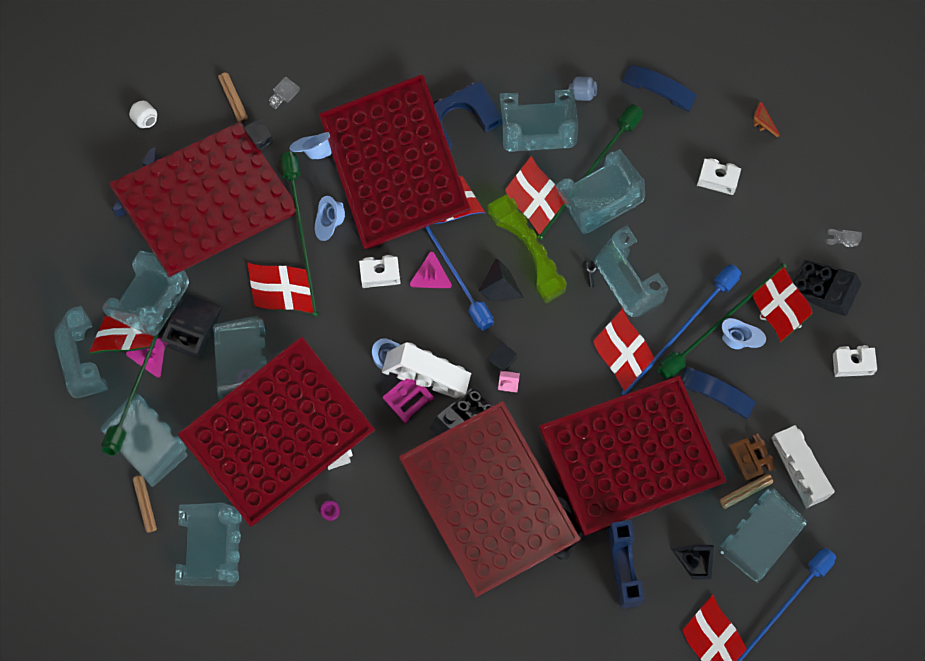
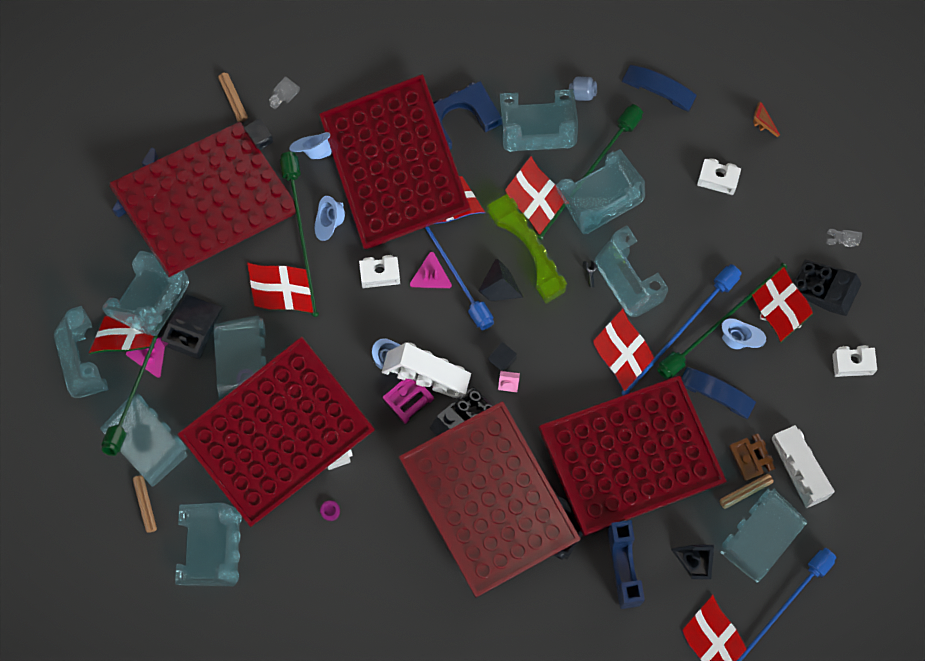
white head [129,101,157,128] -> none

